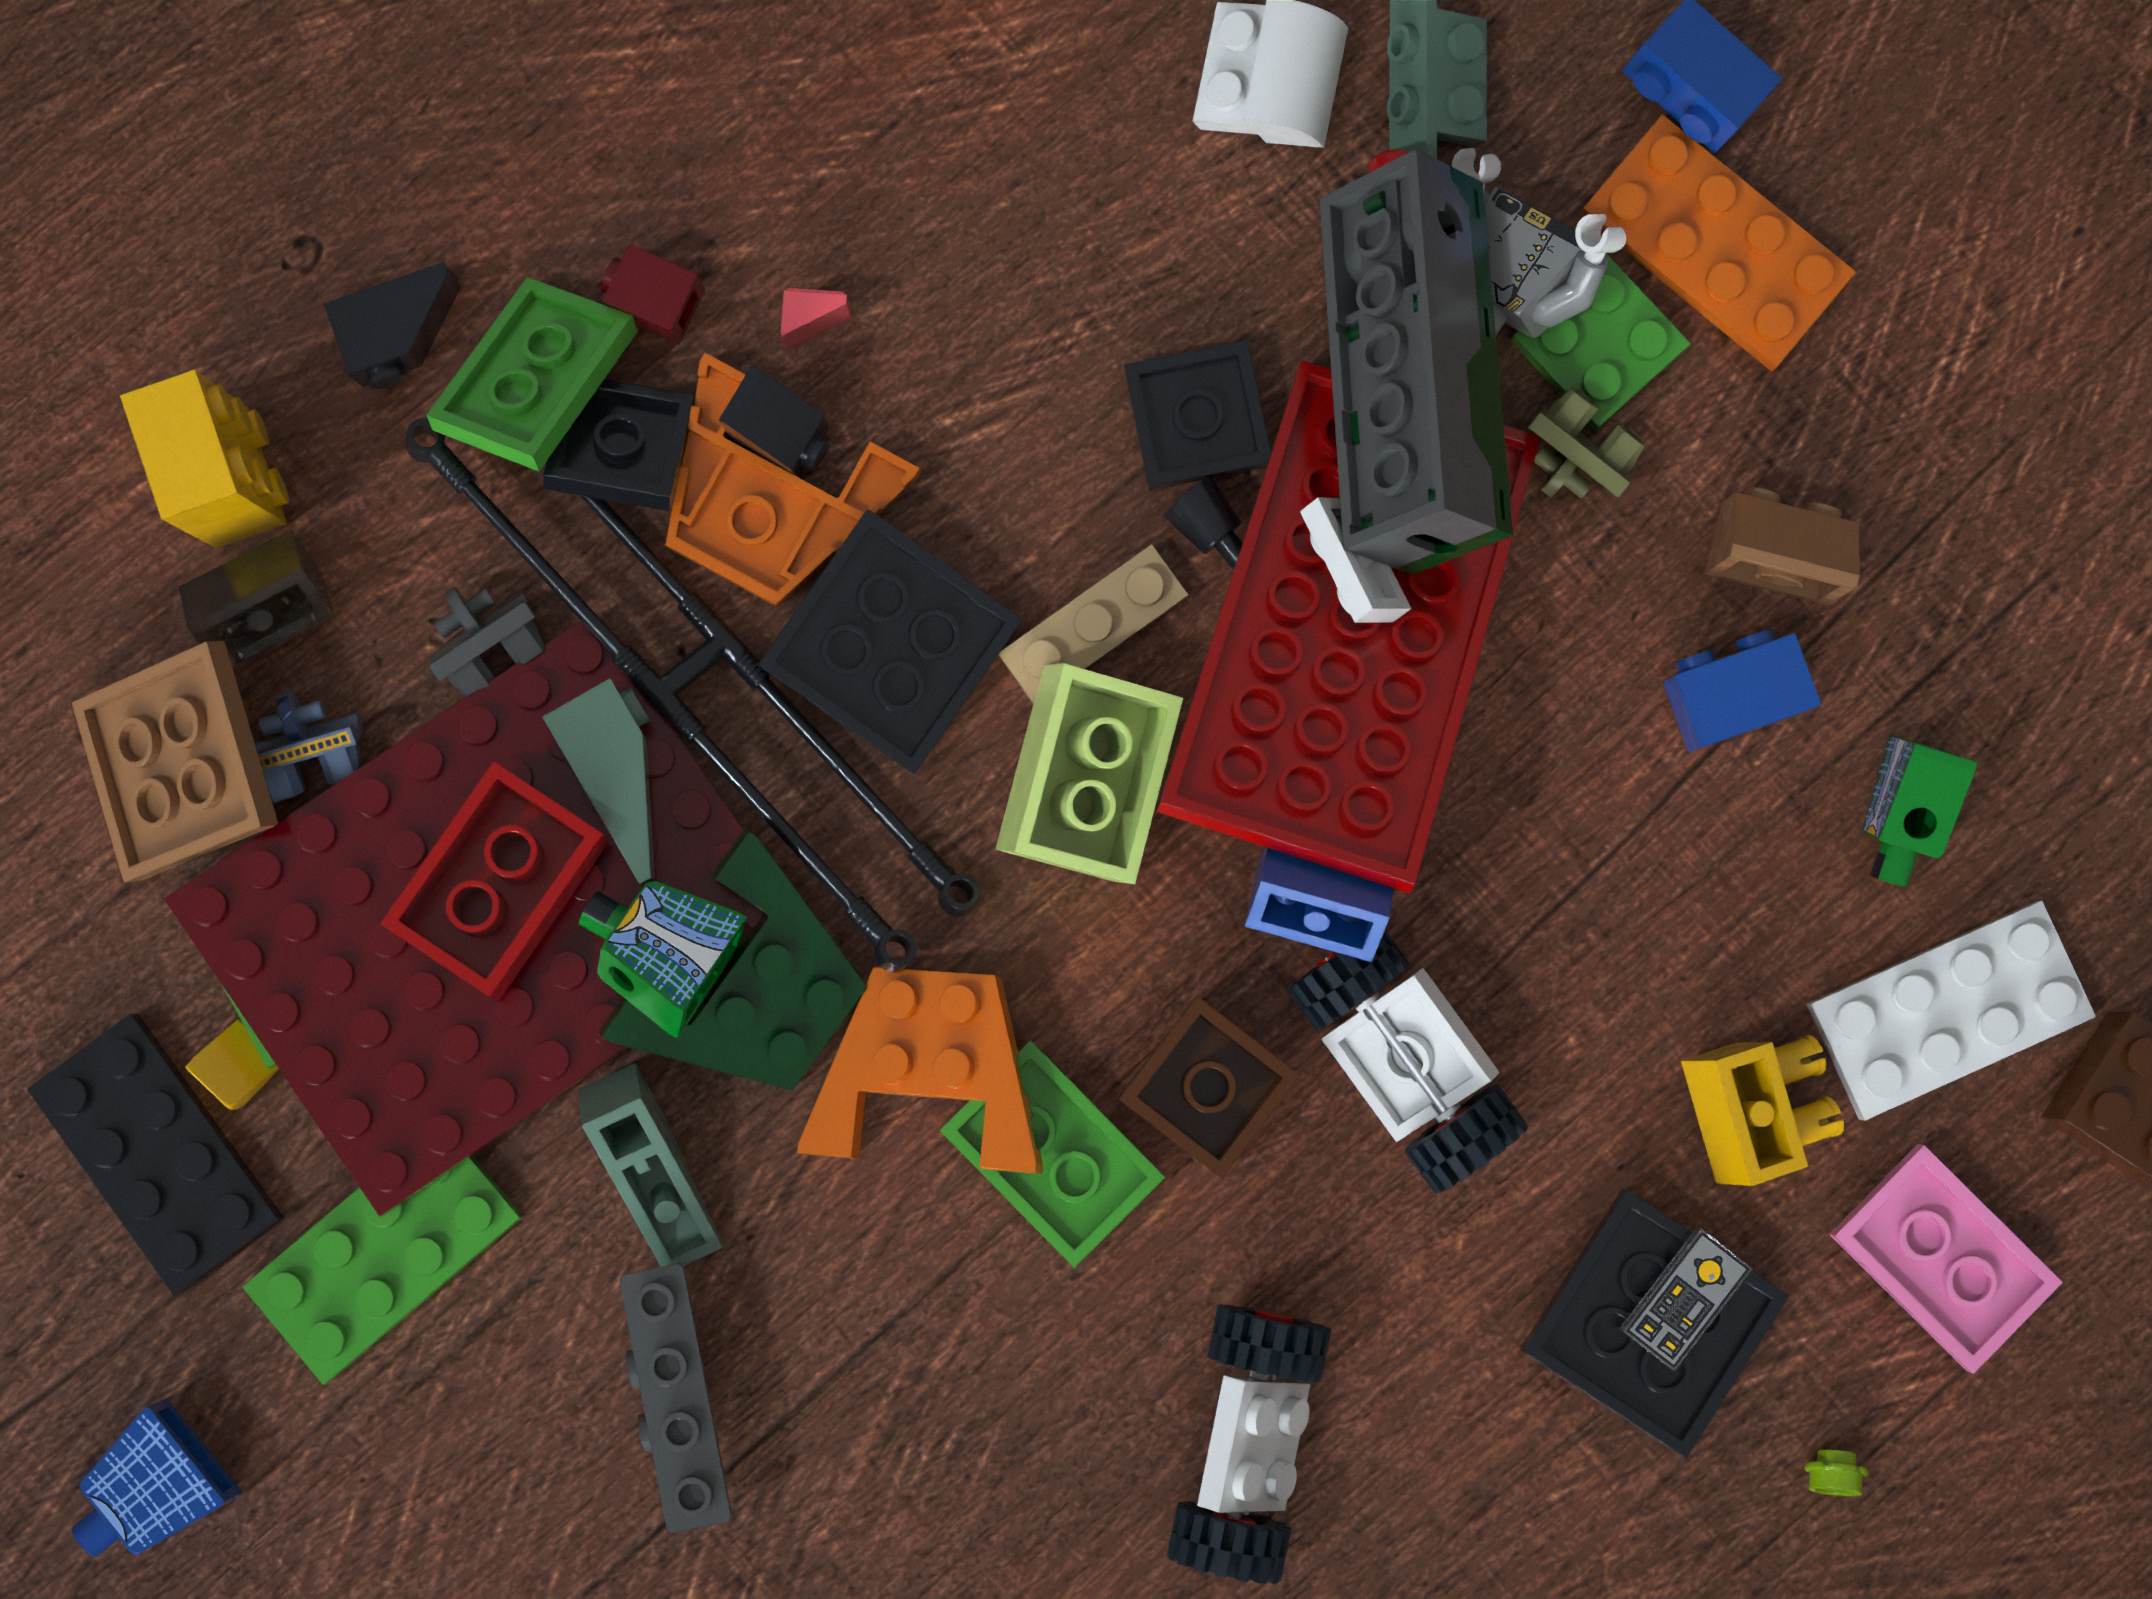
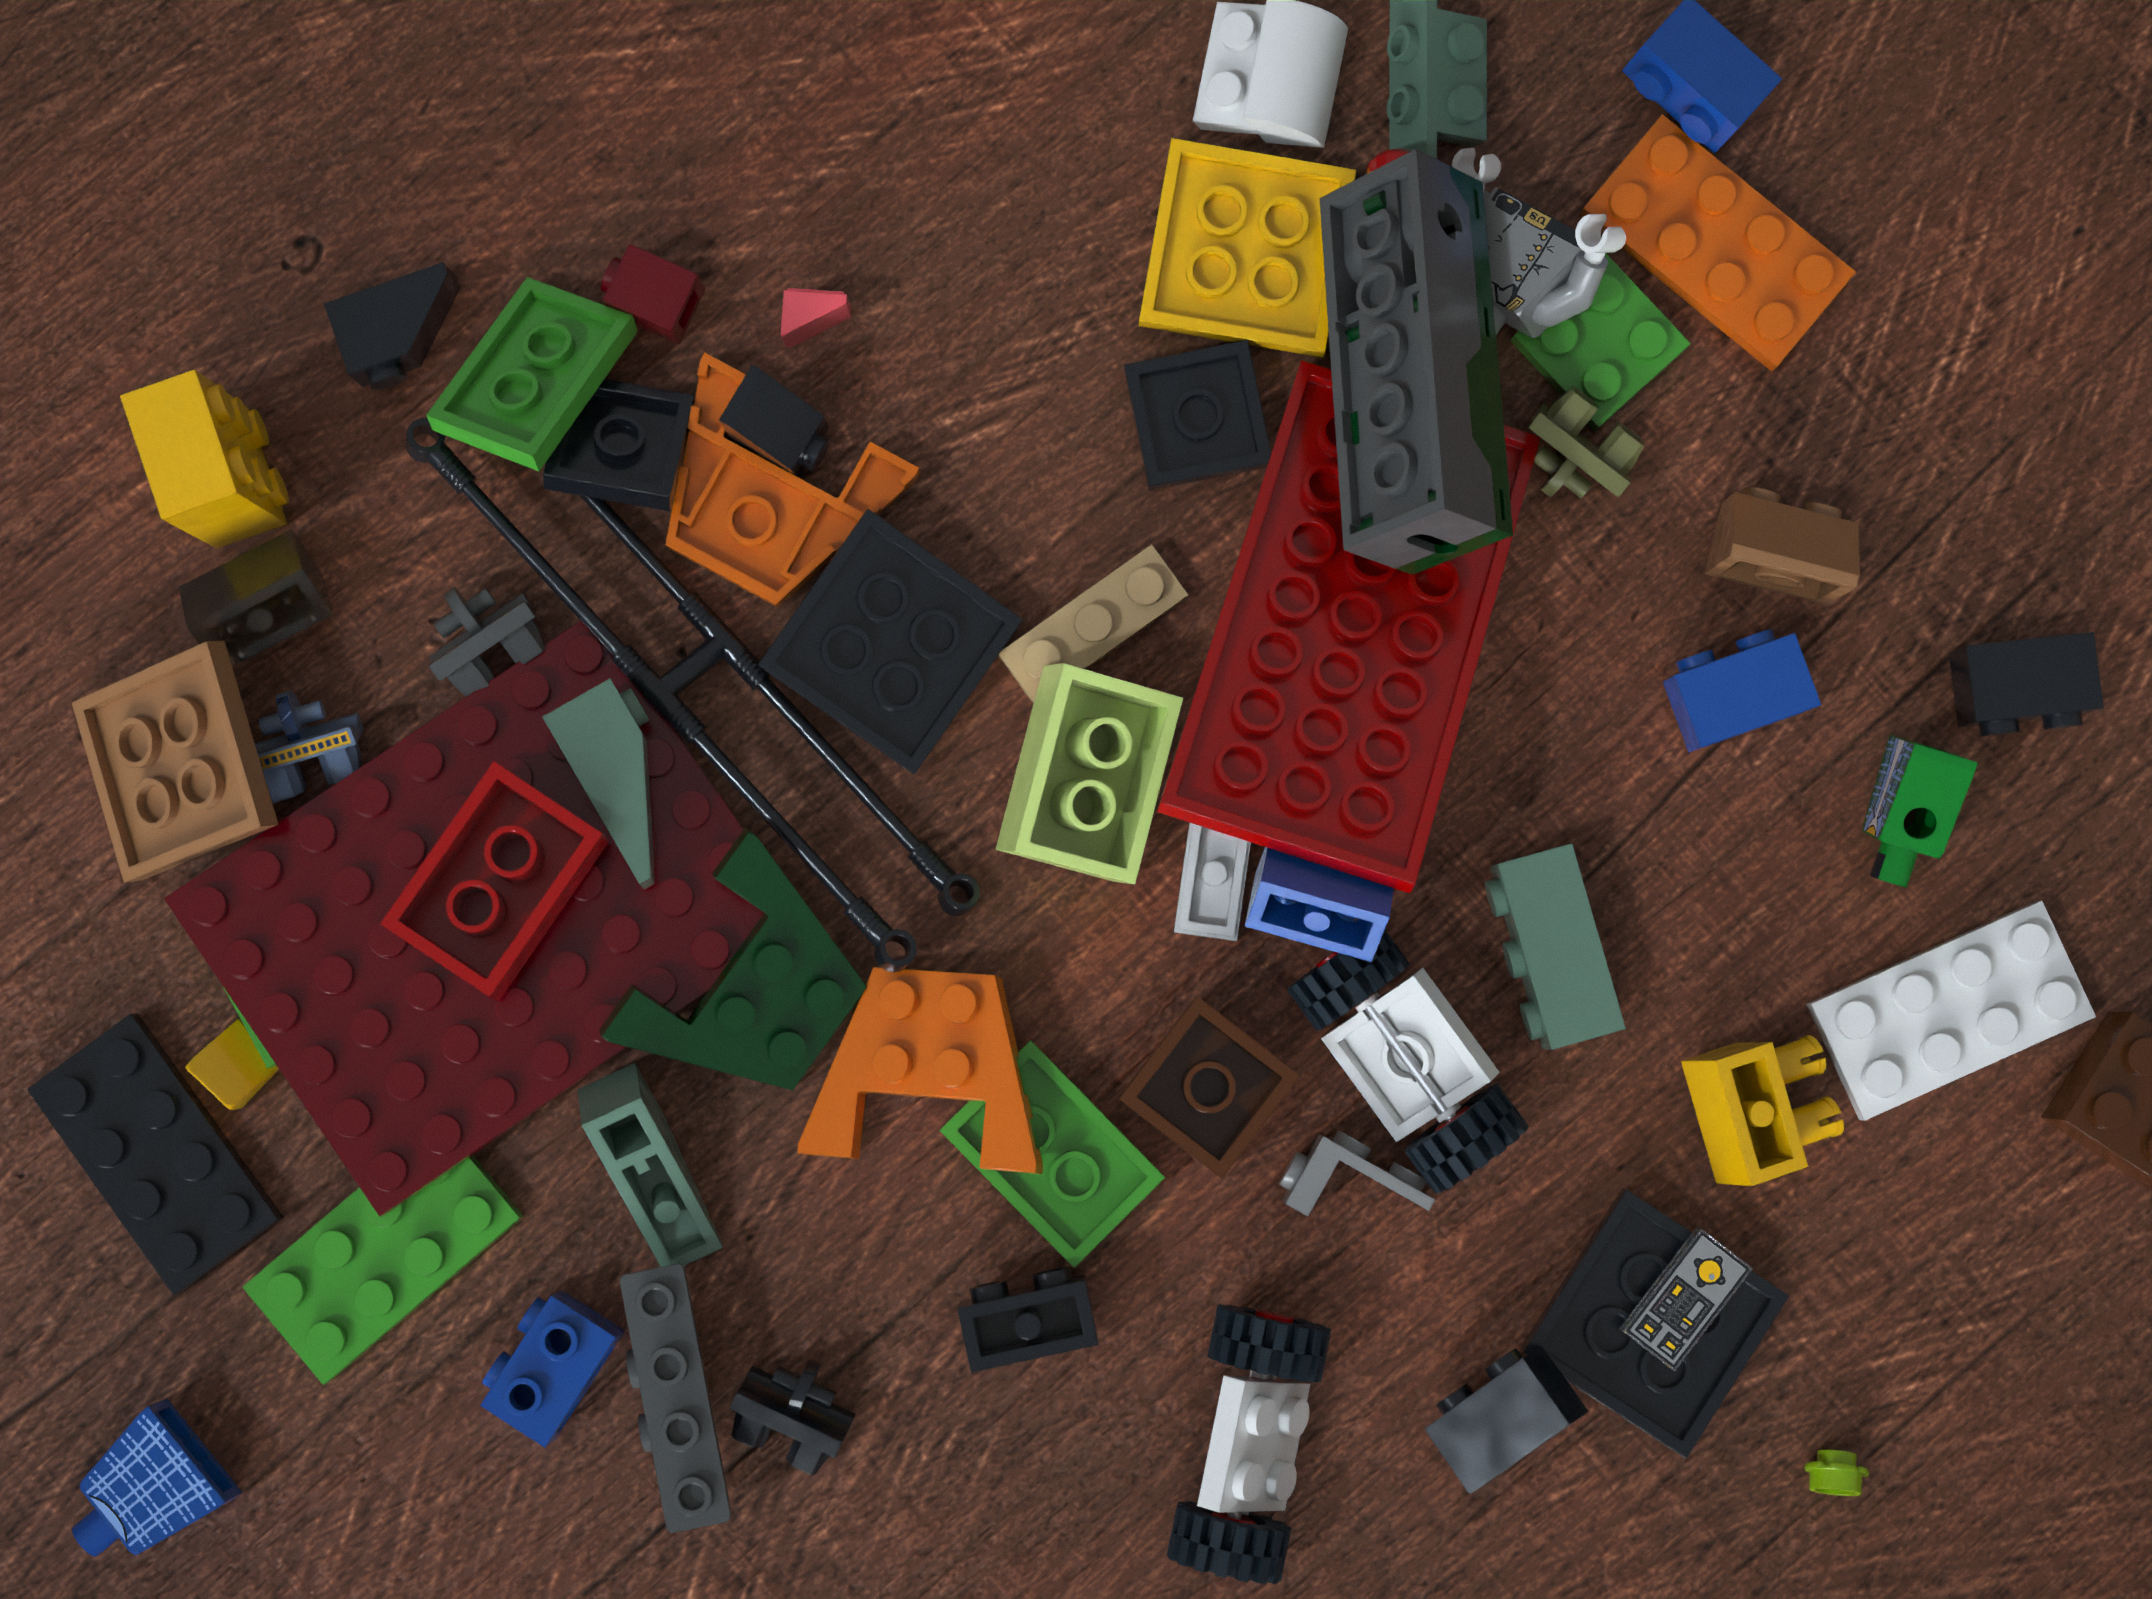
torso [579,881,747,1039] -> none
black piece [1163,476,1243,570] -> none
white plate [1300,497,1411,623] -> none
bright pink plate [1829,1144,2063,1374] -> none
none -> blue brick [480,1290,625,1448]
none -> black hips [729,1359,856,1475]
none -> black brick [957,1266,1099,1373]
none -> yellow plate [1139,138,1356,358]
none -> white tile [1174,822,1251,941]
none -> light grey bracket [1278,1130,1435,1216]
none -> black brick [1425,1347,1589,1495]
none -> sand green brick [1485,843,1626,1050]
none -> black brick [1949,632,2104,737]

